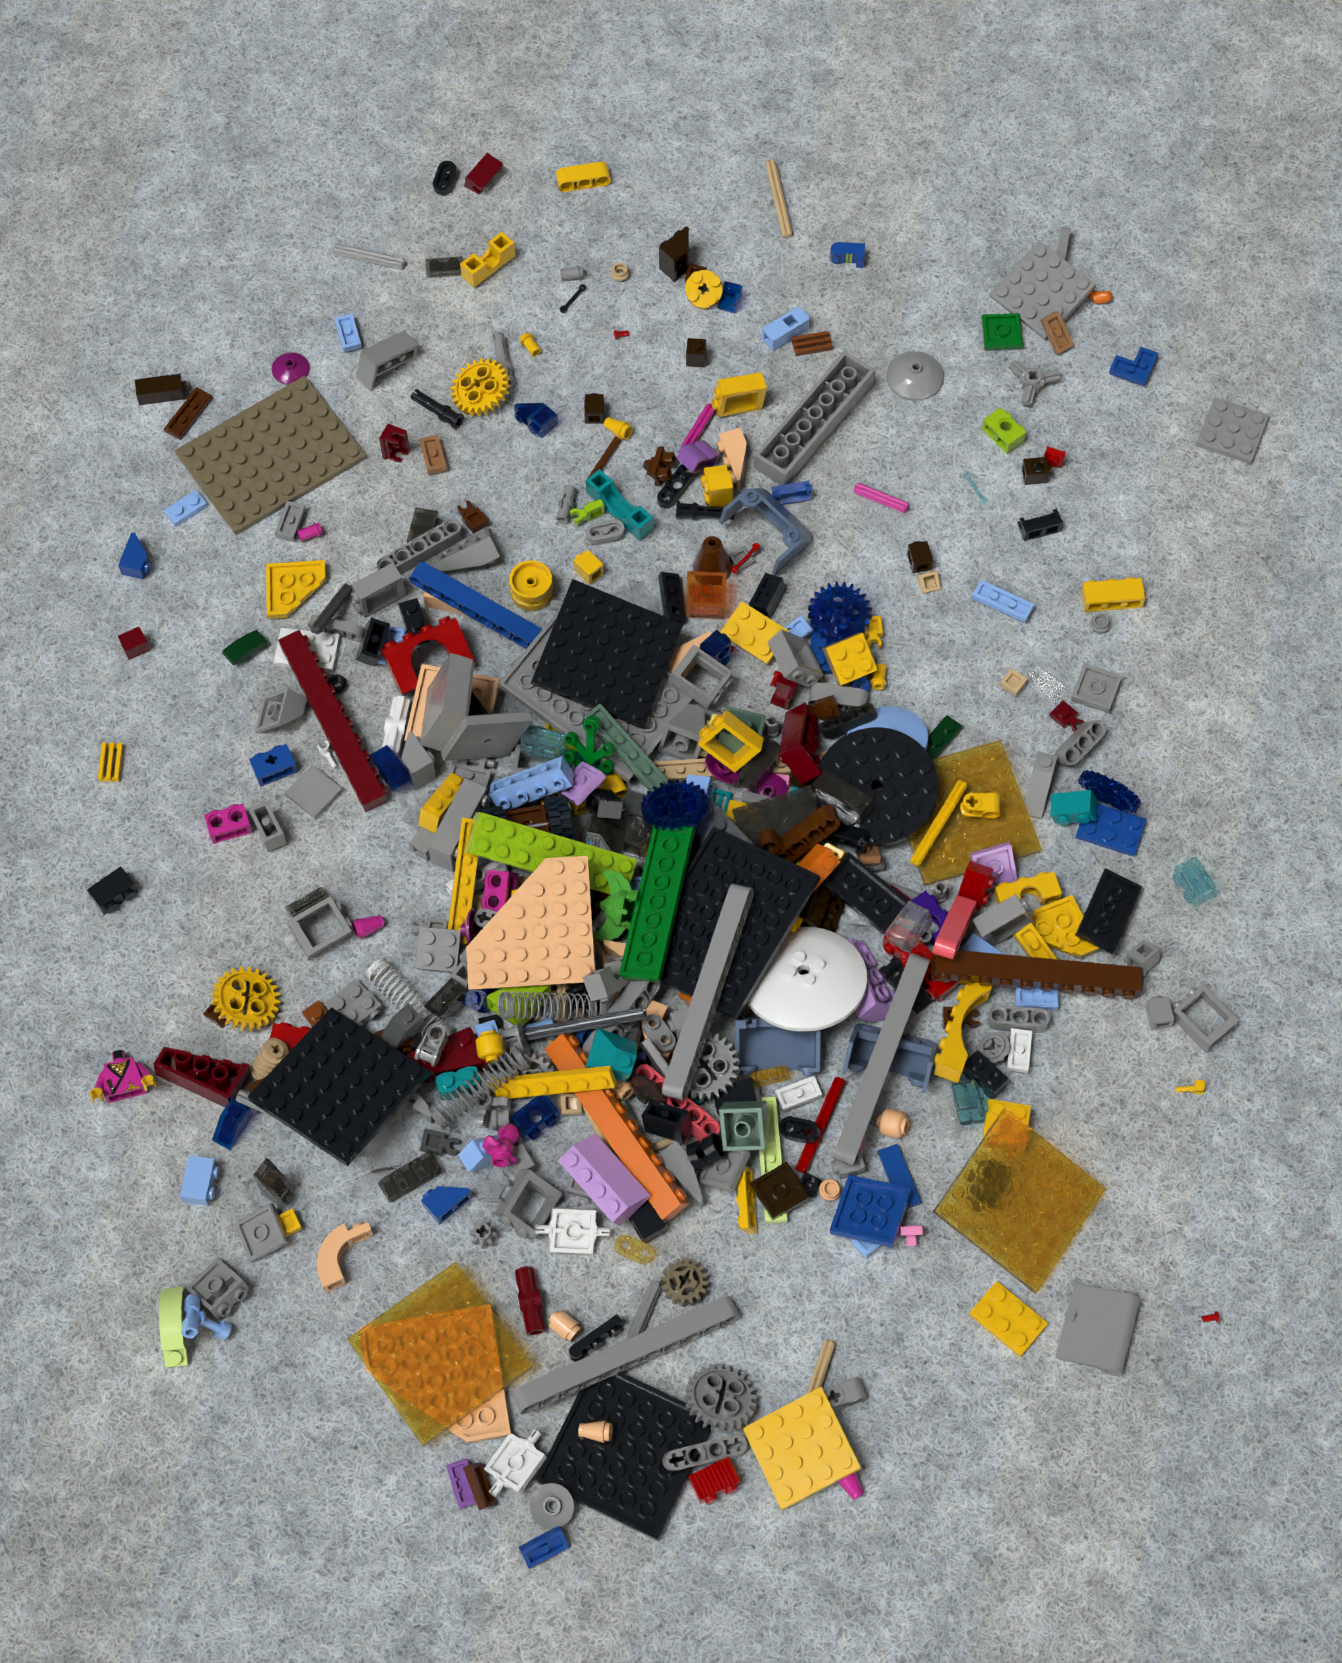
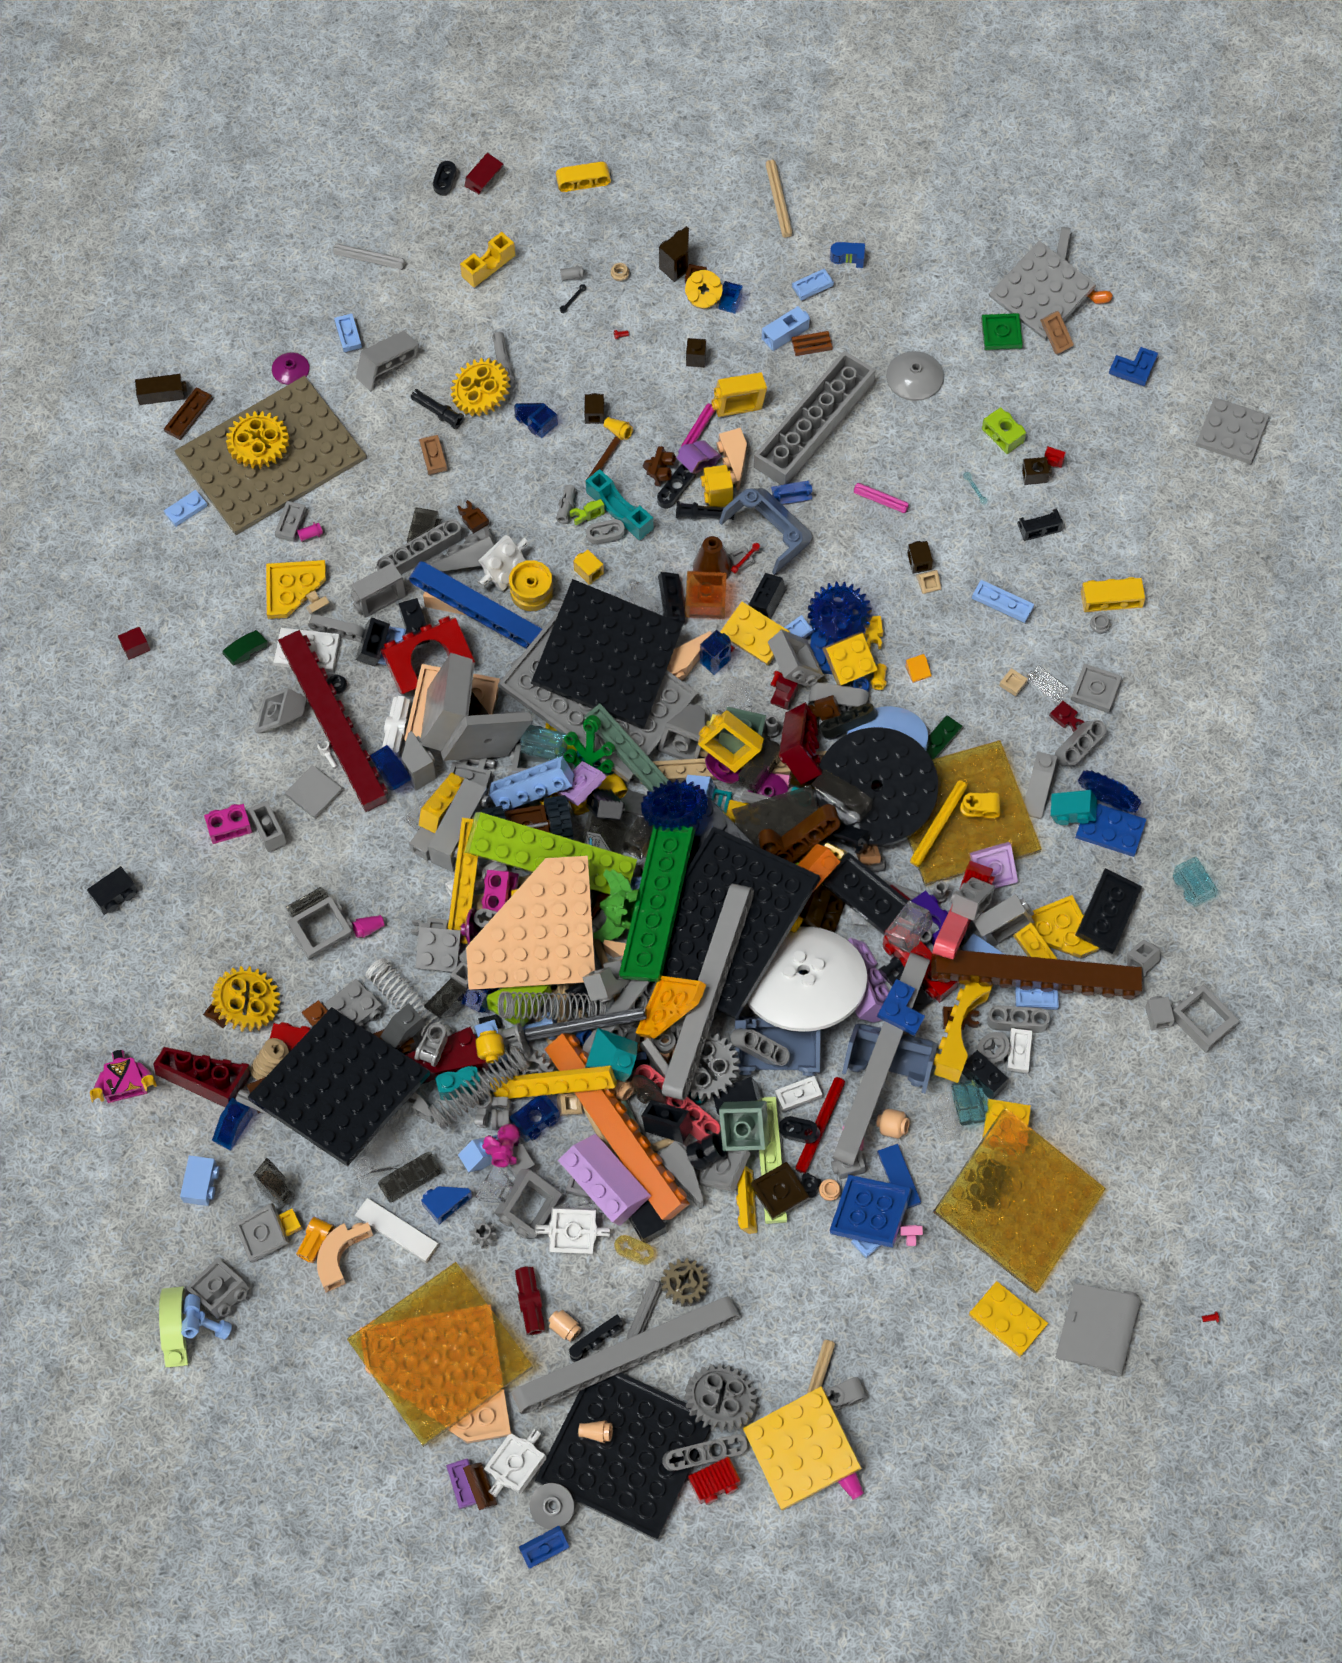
yellow tile [98,742,123,782] -> none
blue slope [118,532,151,580] -> none
blue brick [249,744,298,787] -> none
dark grey axle [311,583,352,635] -> none
dark red hinge [379,423,410,462] -> none
dark grey plate [419,1128,459,1156] -> none
clear smoke plate [425,256,463,278] -> none
yellow pin [520,332,541,357] -> none
light grey window [668,644,733,708] -> none
clear yellow beam [748,1066,790,1087] -> none
yellow arch [993,872,1062,906] -> none
light grey bush [1009,360,1060,406] -> none
yellow hand [1175,1079,1206,1095] -> none
none -> yellow gear [226,411,289,469]
none -> light orange piece [296,1216,334,1263]
none -> tan tile [306,590,329,614]
none -> white tile [355,1198,439,1263]
none -> white plate [477,535,529,591]
none -> light orange plate [635,976,706,1039]
none -> light grey beam [731,1028,790,1066]
none -> light blue plate [792,268,834,300]
none -> blue plate [877,979,925,1036]
none -> light orange slope [905,654,931,683]
none -> light grey brick [951,877,995,921]

